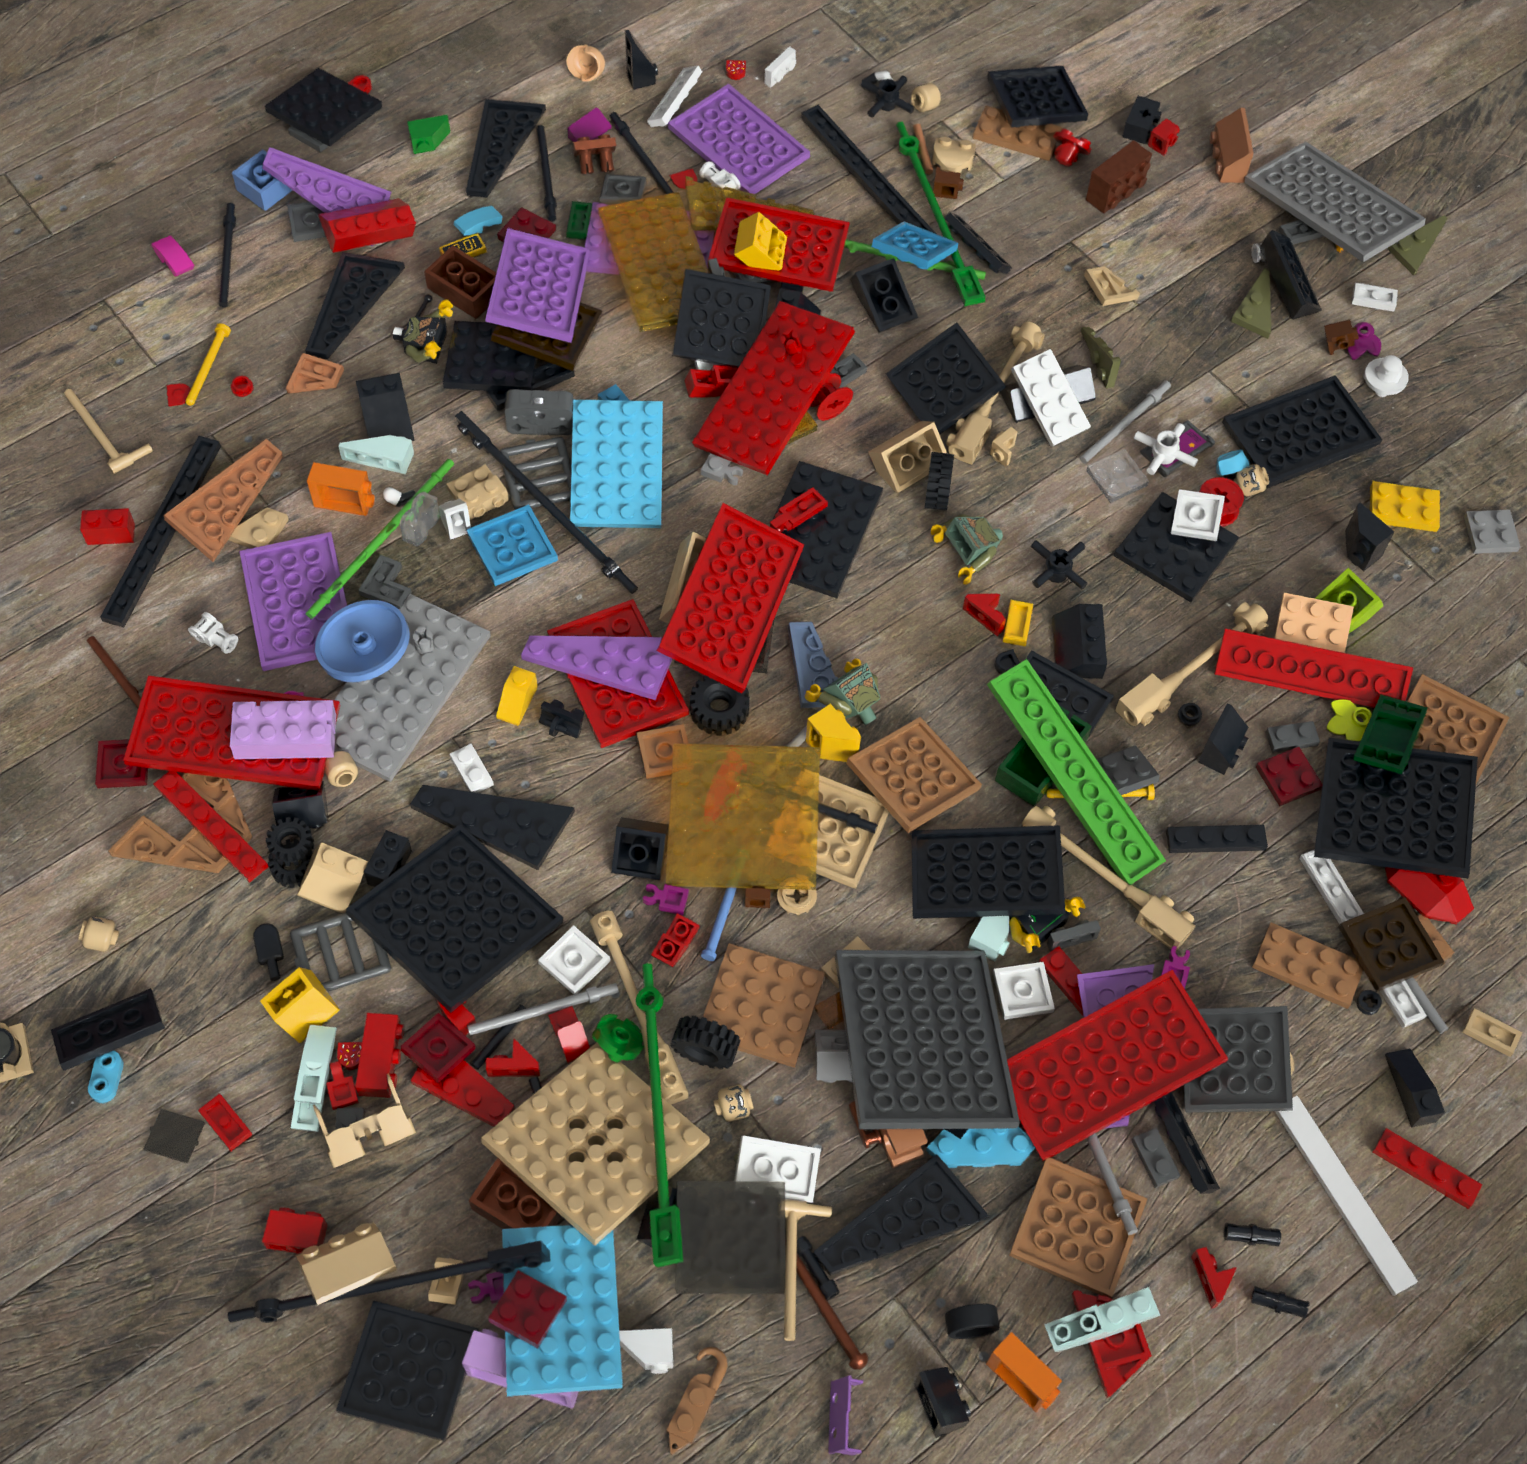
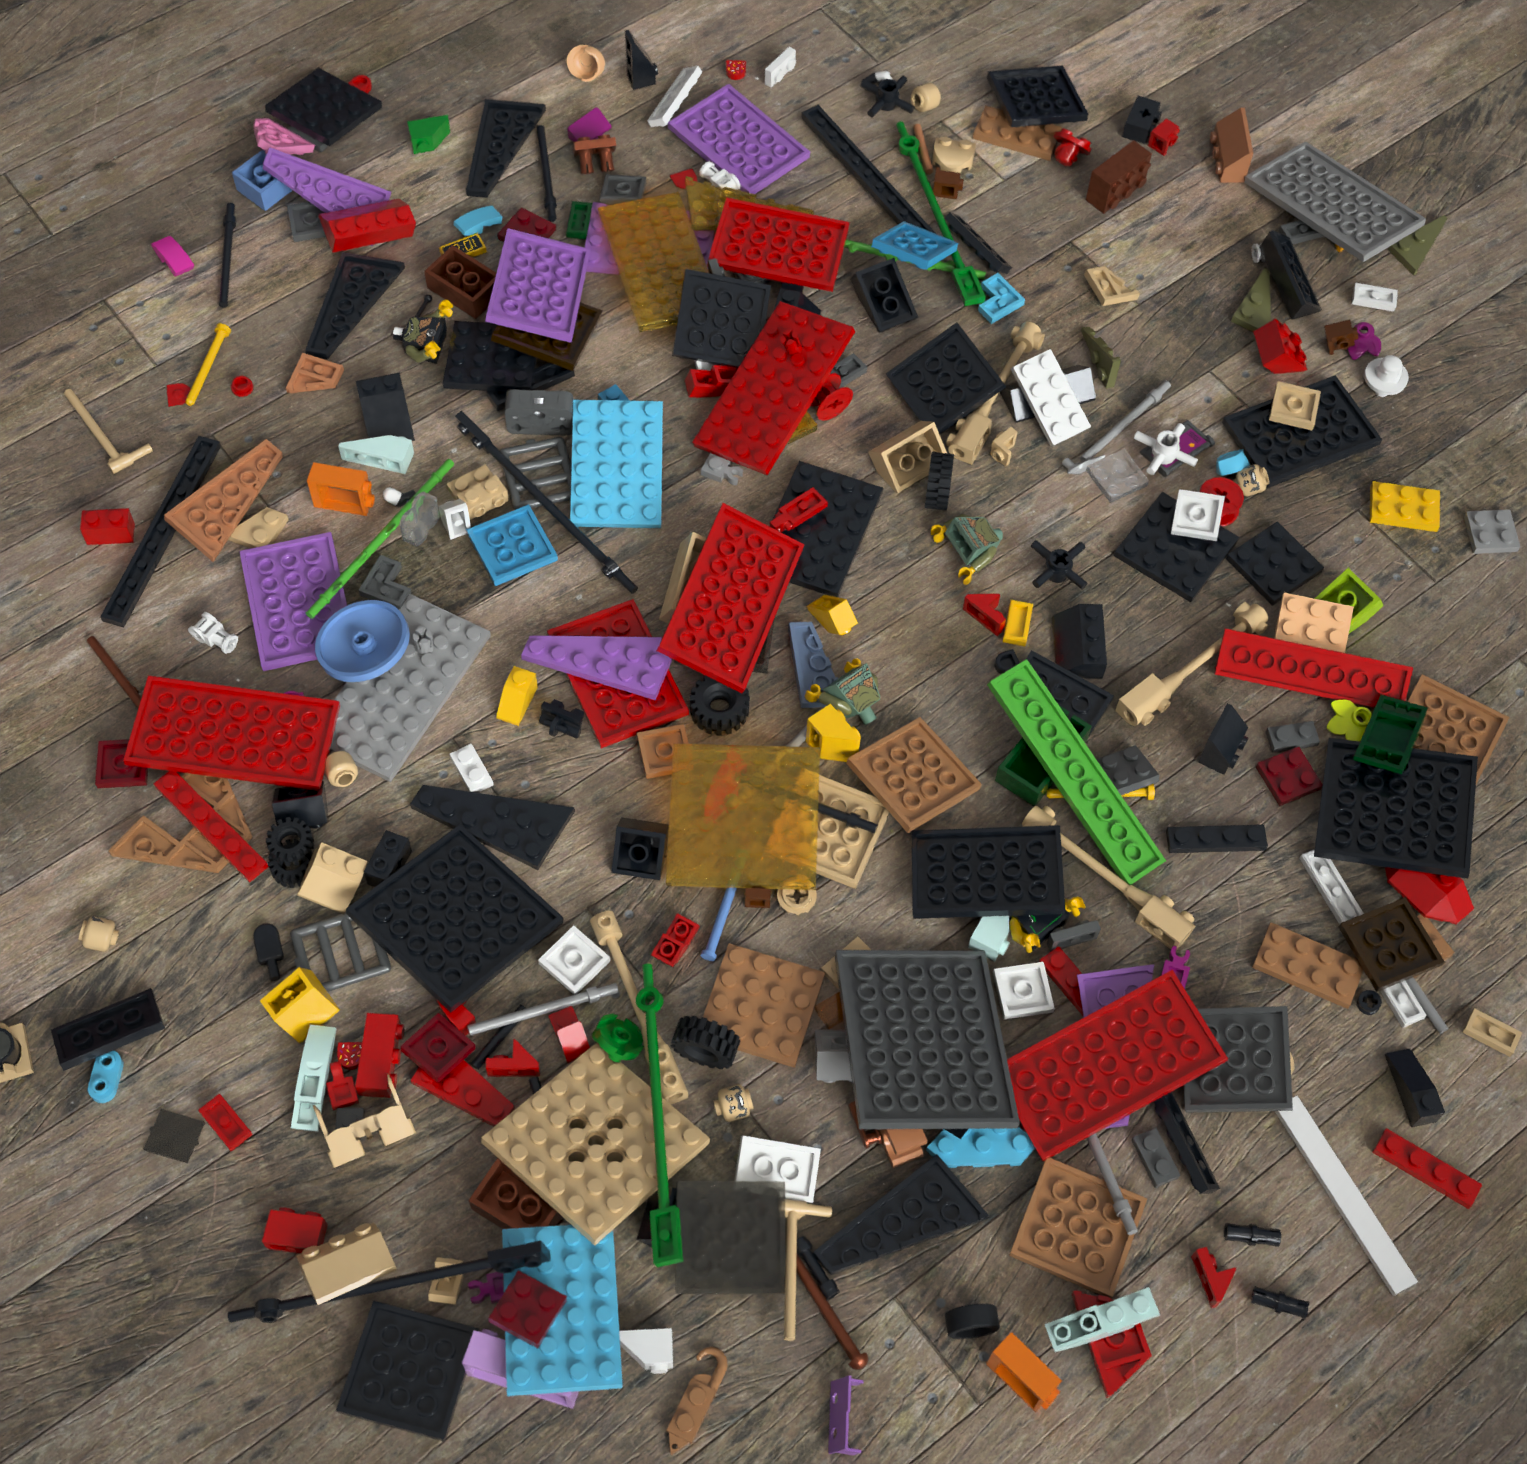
lavender piece [230,700,336,759] -> none
black bar [609,112,676,200] -> none
magenta plate [643,884,689,916] -> none
yellow slope [734,212,787,271] -> none
black slope [914,1367,971,1438] -> none
black plate [1178,703,1202,726] -> none
black slope [1345,503,1394,571] -> none
none -> bright pink plate [253,118,315,155]
none -> yellow slope [806,595,858,635]
none -> medium azure plate [978,273,1025,324]
none -> light grey bar [1062,455,1105,475]
none -> black plate [1226,521,1324,606]
none -> red slope [1253,319,1307,374]
none -> tan plate [1269,381,1321,430]

